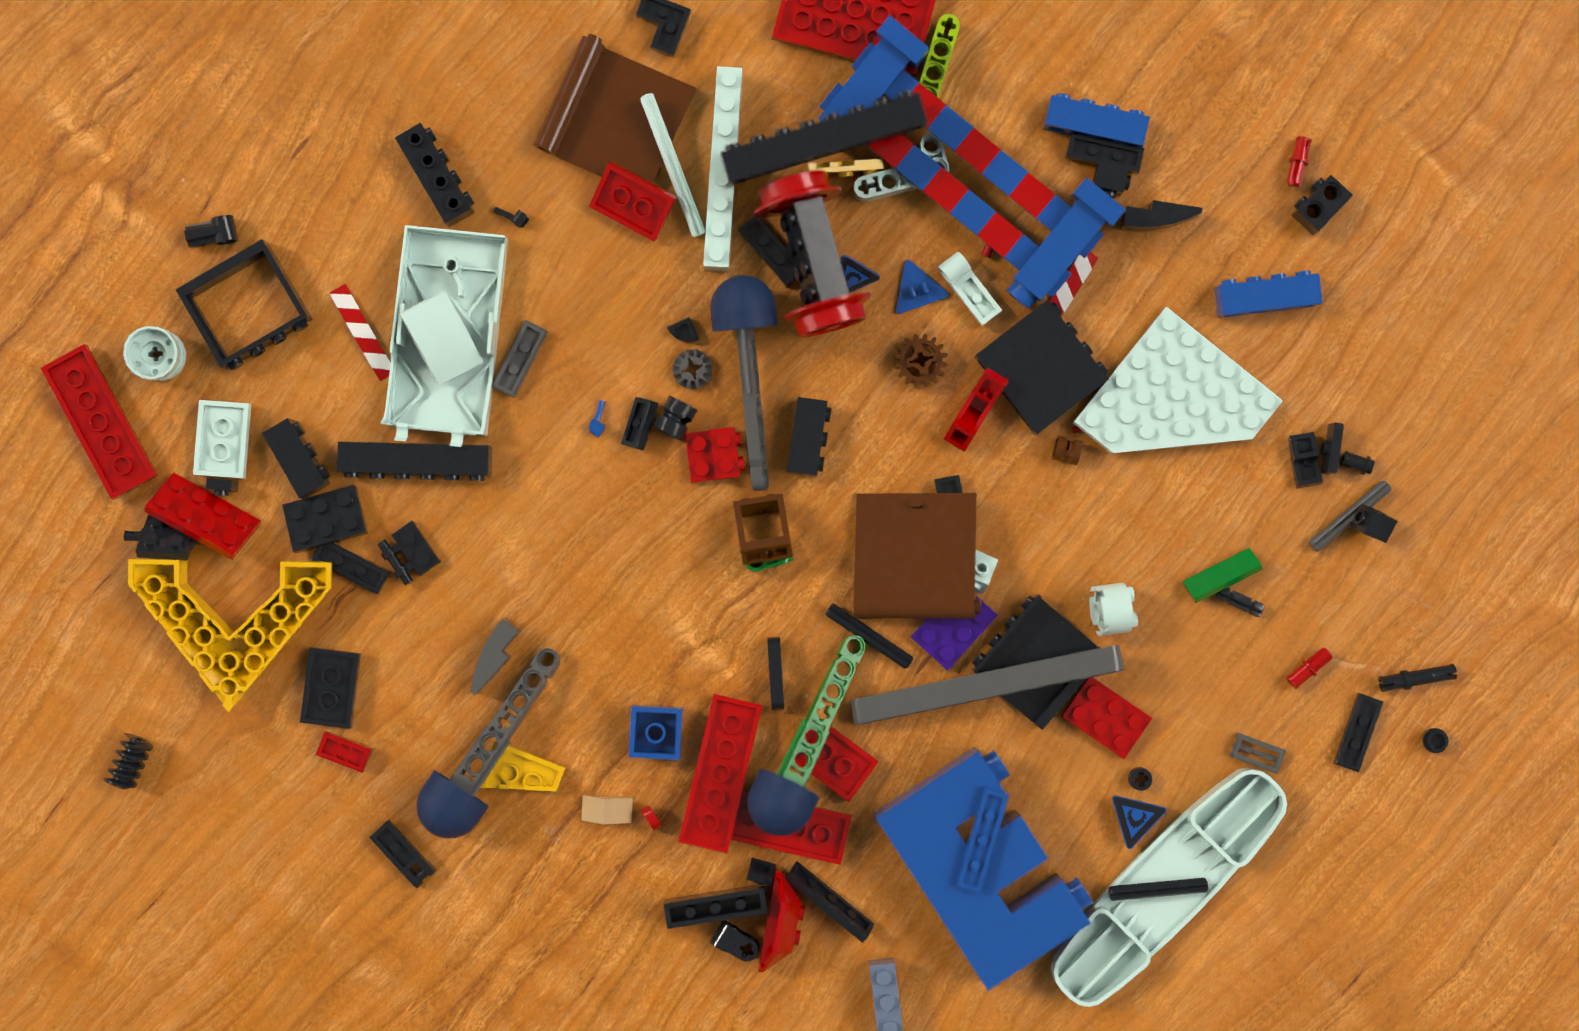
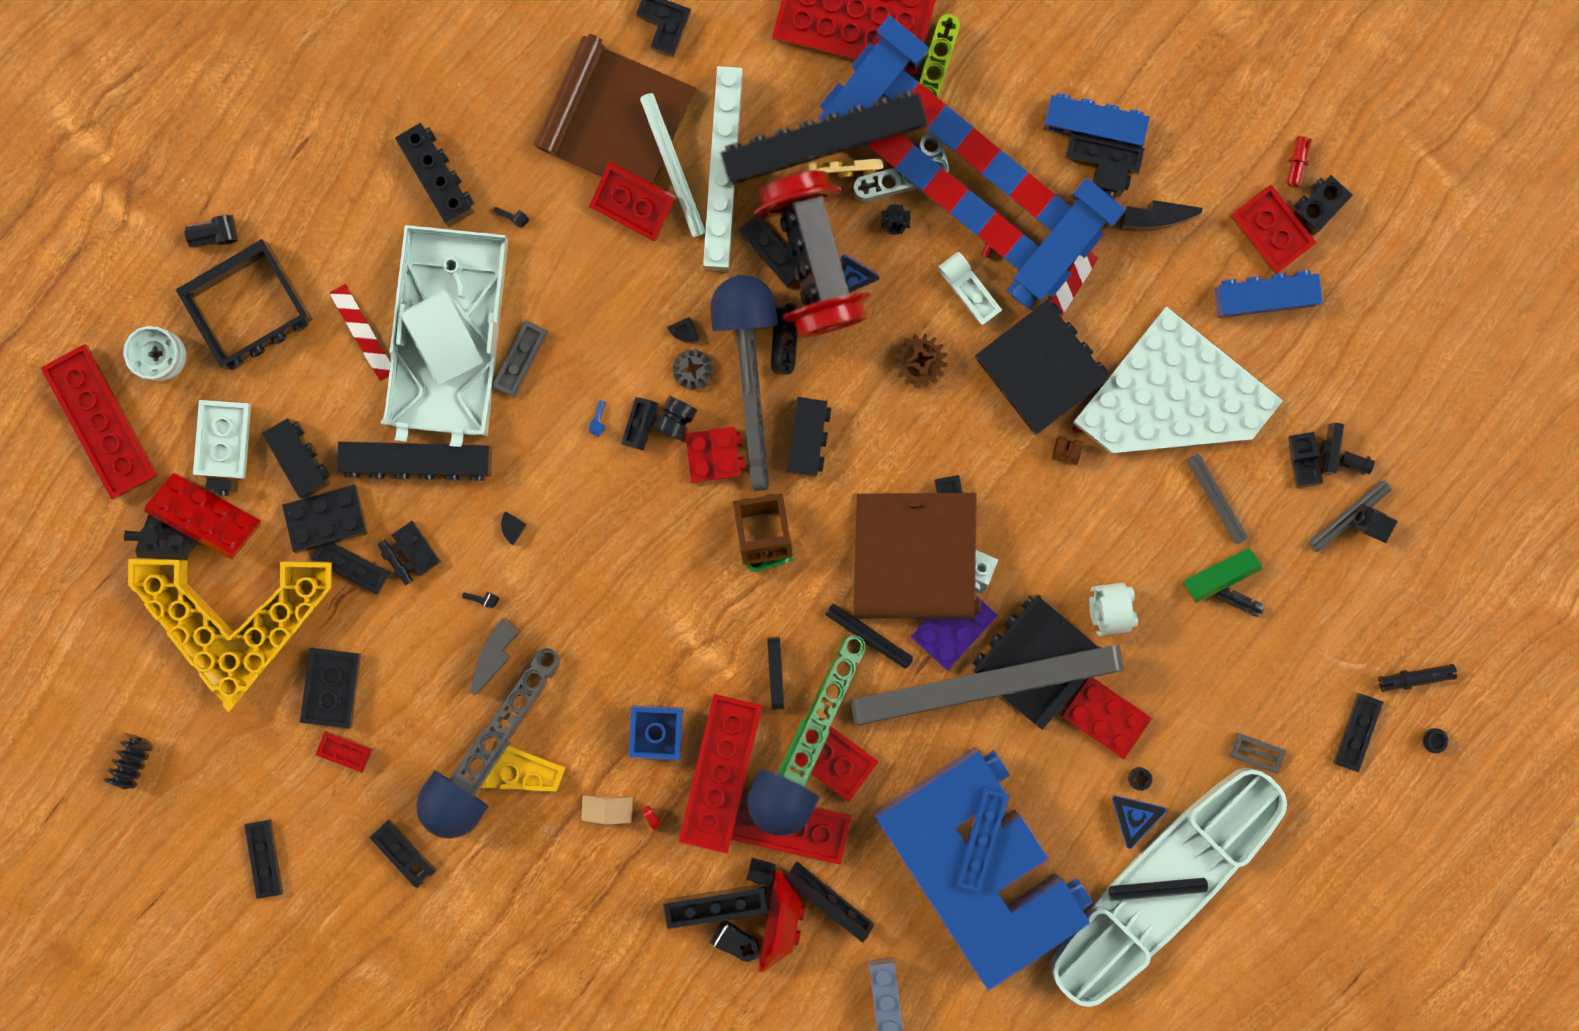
blue piece [896,260,948,314] -> none
red arch [943,368,1009,452] -> none
red axle [1285,648,1333,689] -> none
none -> black tile [244,819,283,899]
none -> black hand [462,591,499,608]
none -> black tile [501,511,527,546]
none -> black beam [771,303,798,375]
none -> black gear [881,204,911,235]
none -> dark grey axle [1187,454,1248,544]
none -> red plate [1230,184,1317,274]

